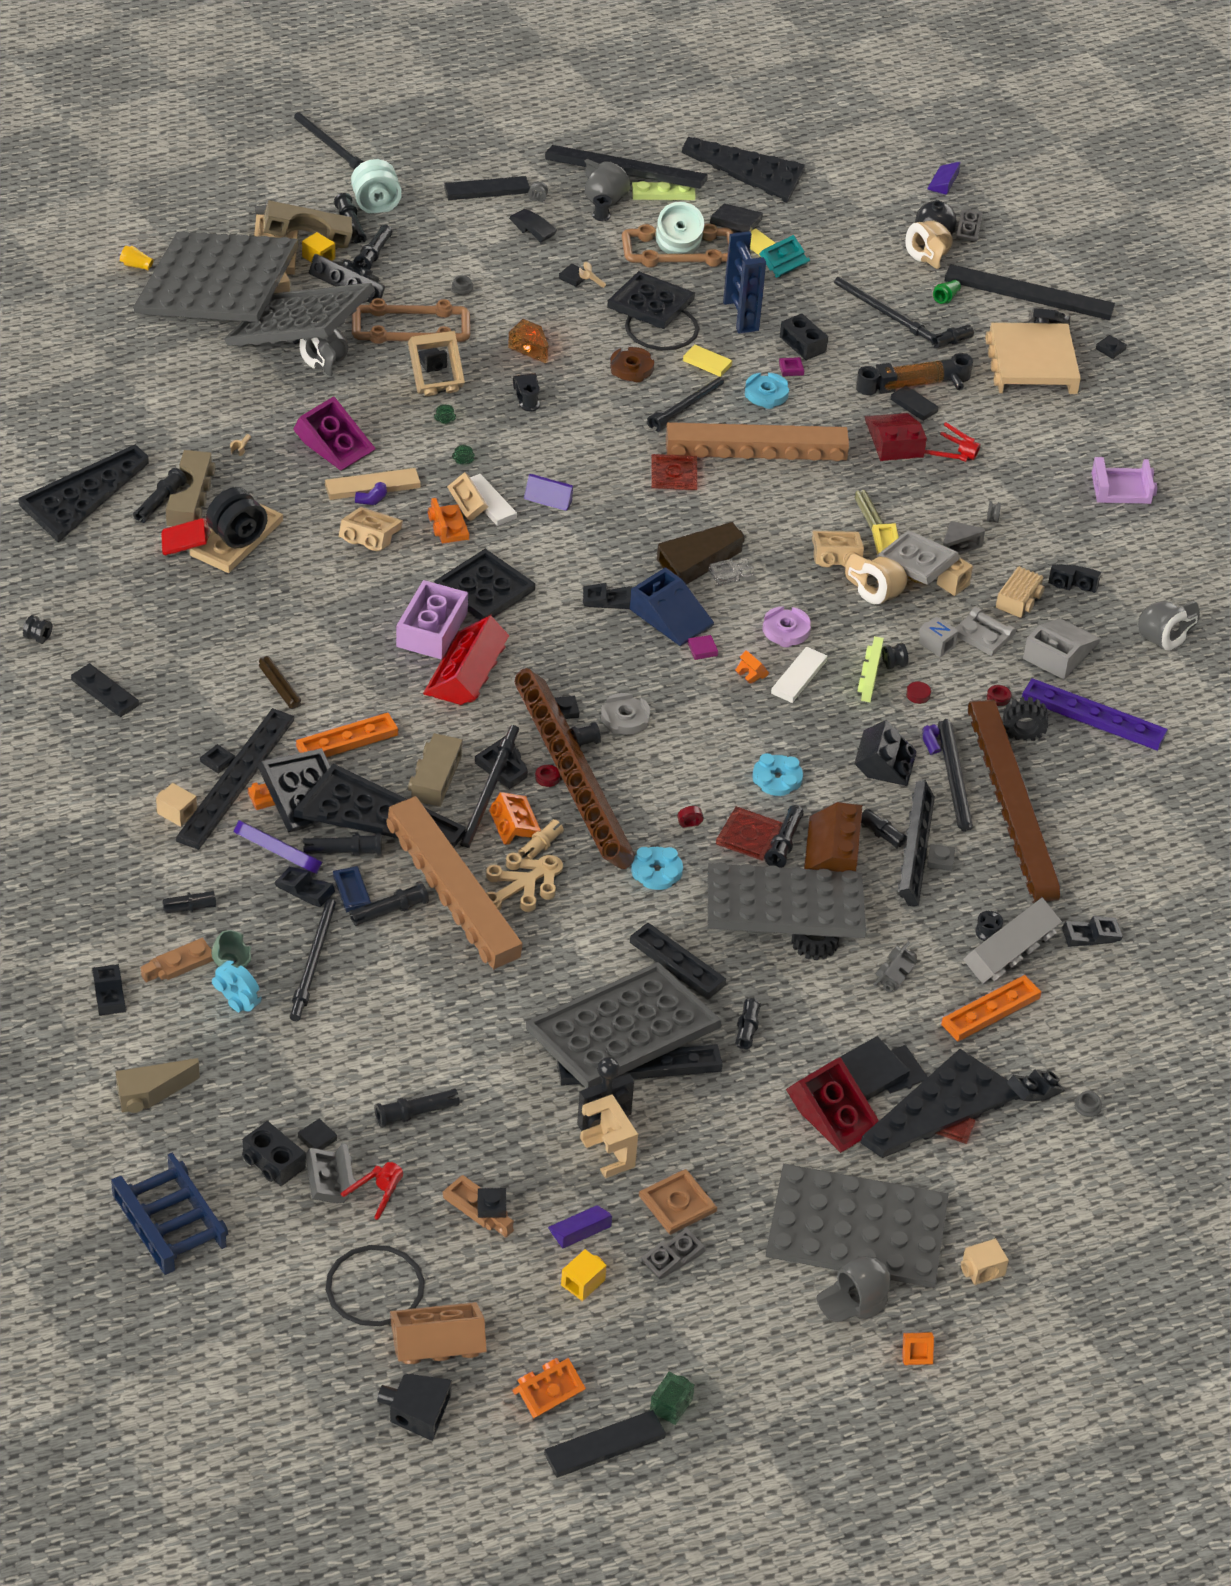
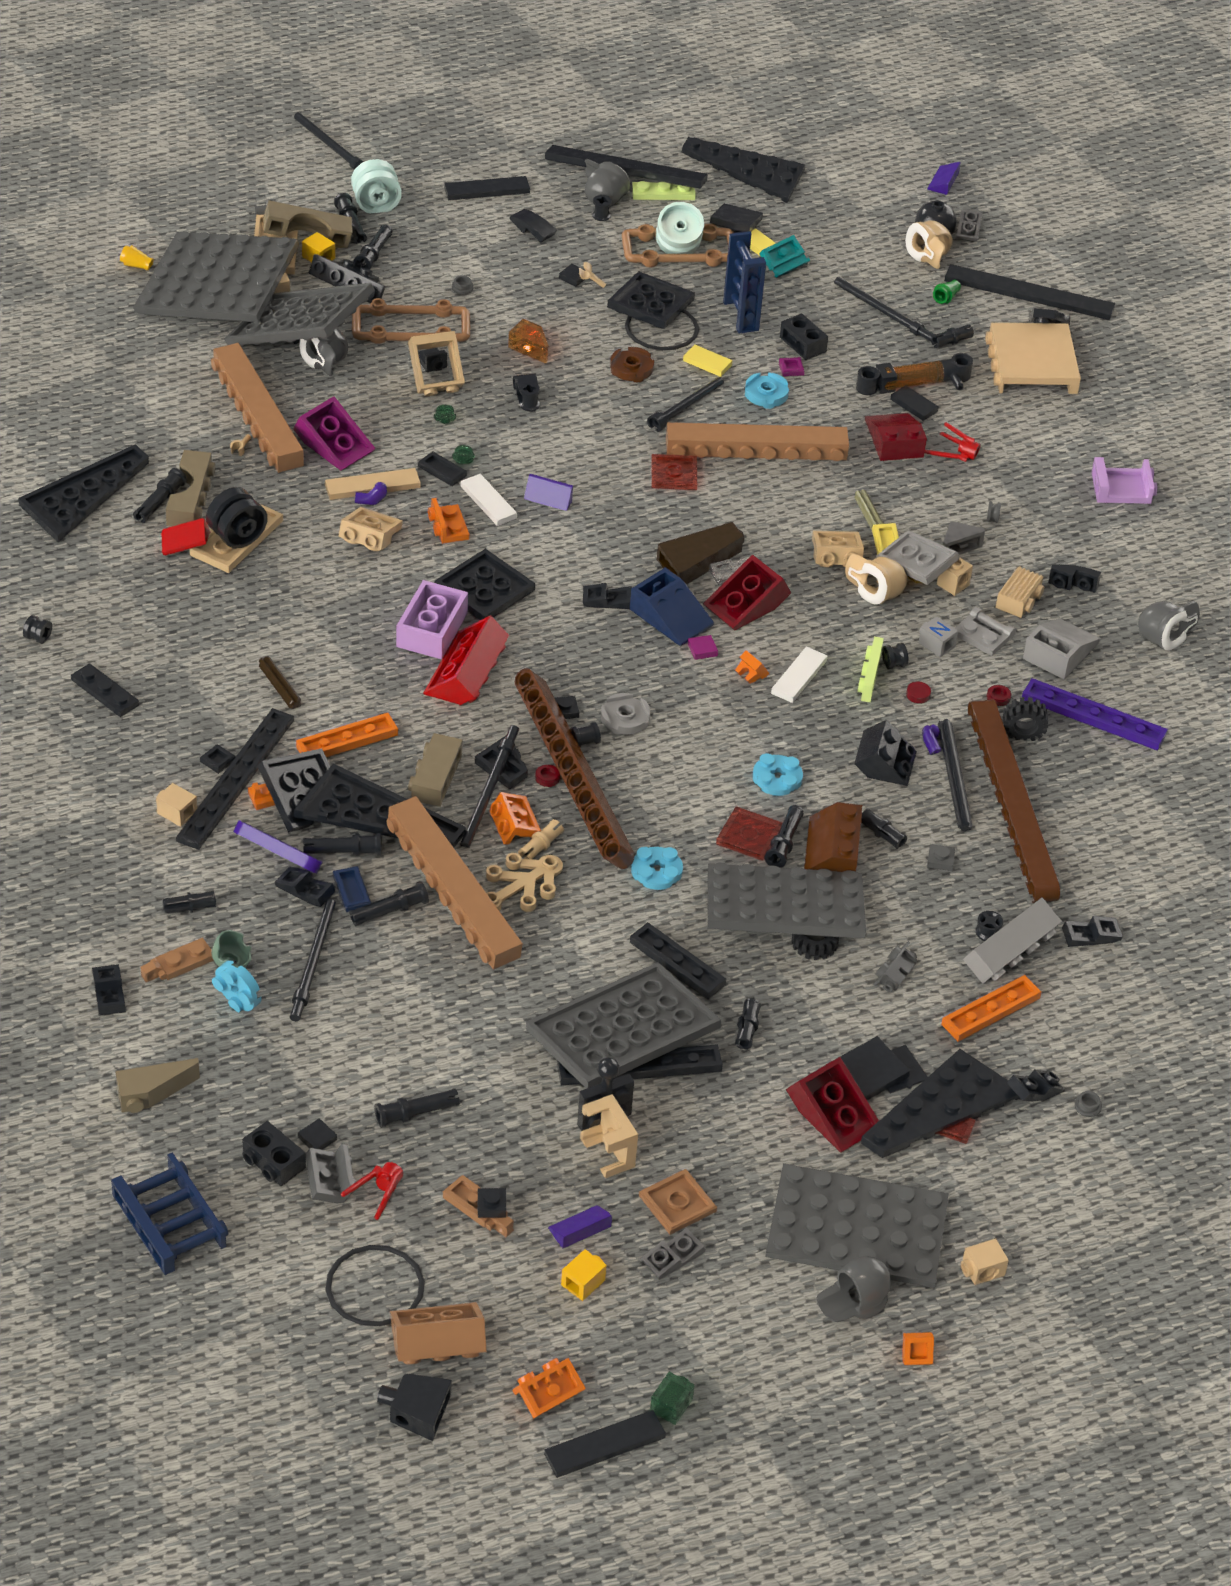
tan plate [447,472,488,521] -> none
dark grey bush [528,181,548,202] -> none
dark red tile [677,806,704,828] -> none
lavender plate [762,606,811,647] -> none
black plate [898,780,935,907] -> none
black plate [1096,335,1127,359] -> none
none -> medium nougat brick [211,343,304,472]
none -> black tile [418,451,467,486]
none -> dark red slope [703,554,791,631]

